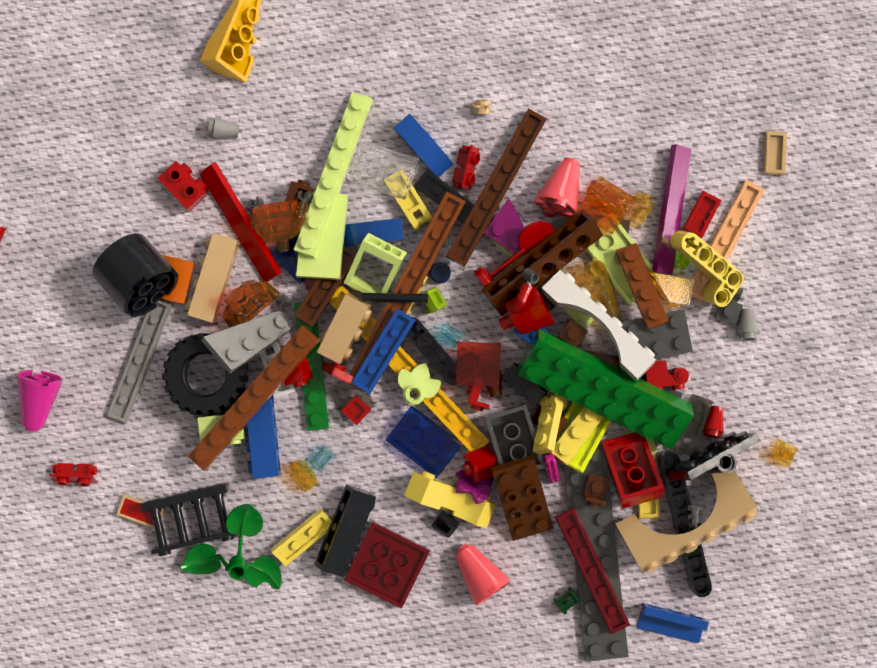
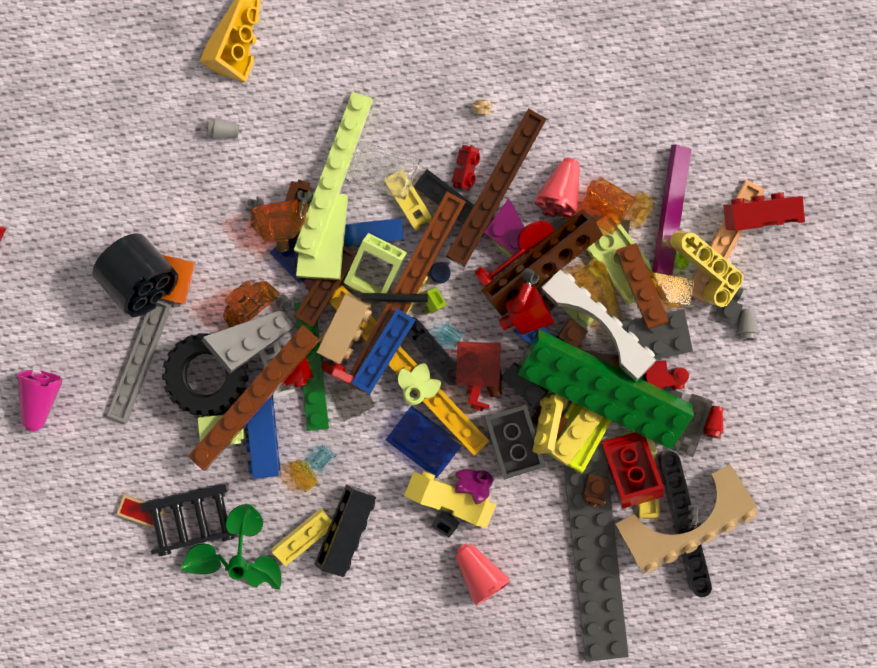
red hinge [49,463,97,487] -> none
red brick [157,161,209,212] -> none
tan brick [186,233,240,323] -> none
red tile [200,162,282,284] -> none
red plate [341,395,372,425] -> none
dark red plate [344,521,430,609] -> none
blue slope [394,113,453,177] -> none
red brick [463,446,497,483] -> none
reddish brown plate [491,455,554,541] -> none
dark pink axle [543,453,560,484] -> none
dark green bush [553,586,582,615] -> none
dark red tile [554,507,630,634] -> none
blue panel [637,603,709,643] -> none
black plate [666,431,760,480] -> none
red plate [682,191,722,239] -> none
tan tile [763,131,787,175] -> none
clear yellow tile [768,439,798,467] -> none
none -> red wedge [723,192,805,231]

